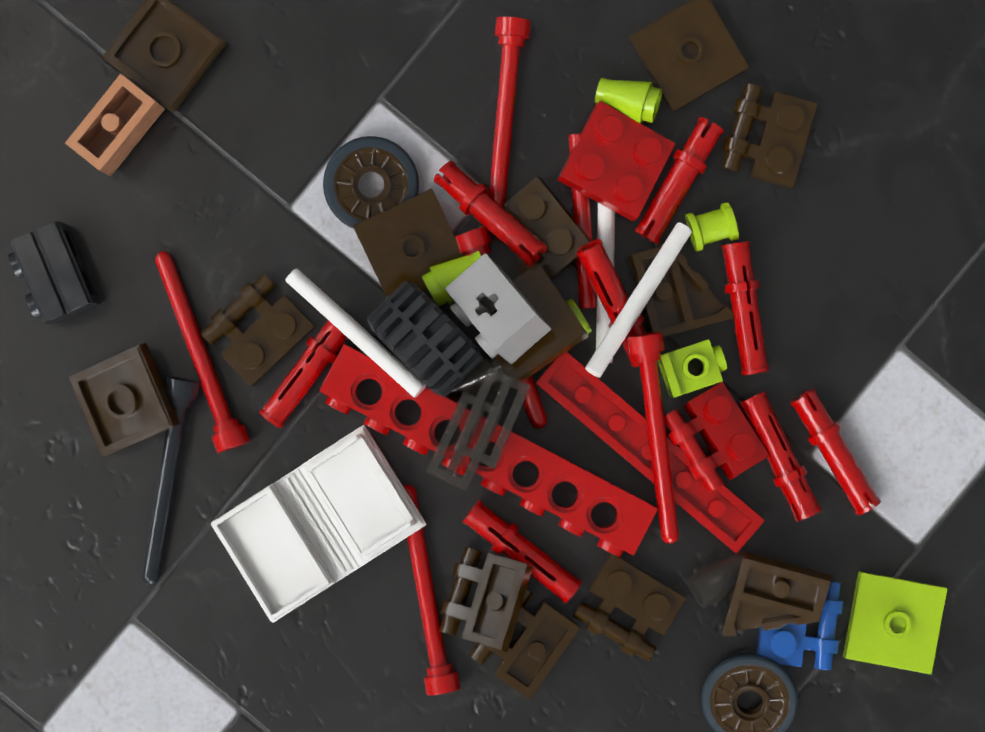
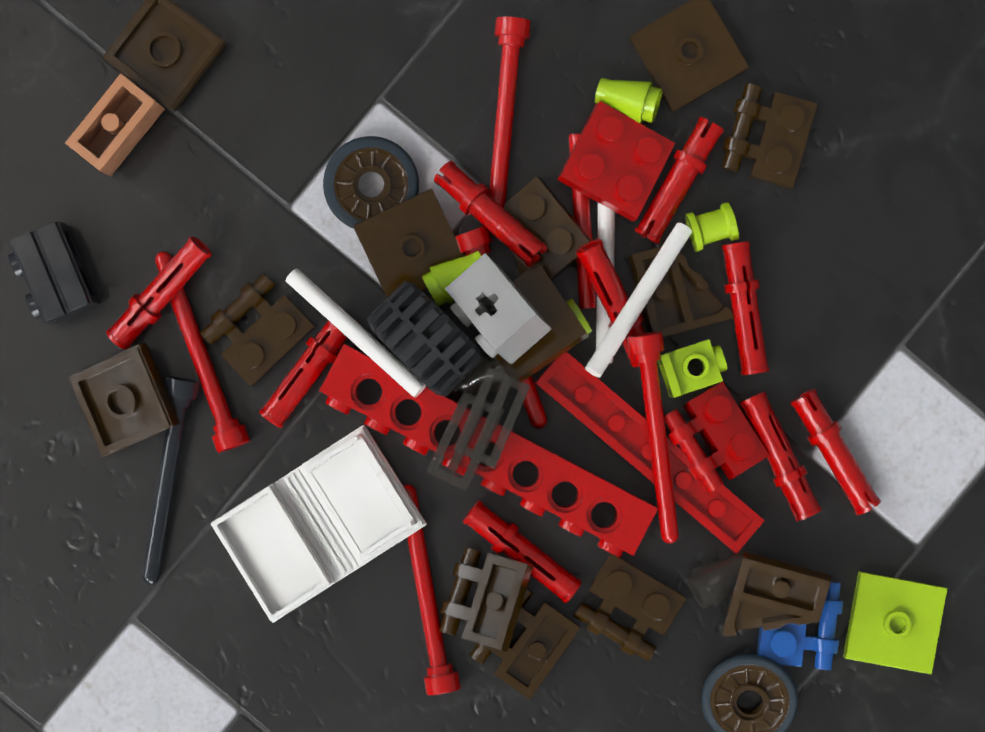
none -> red pin [106,236,213,350]

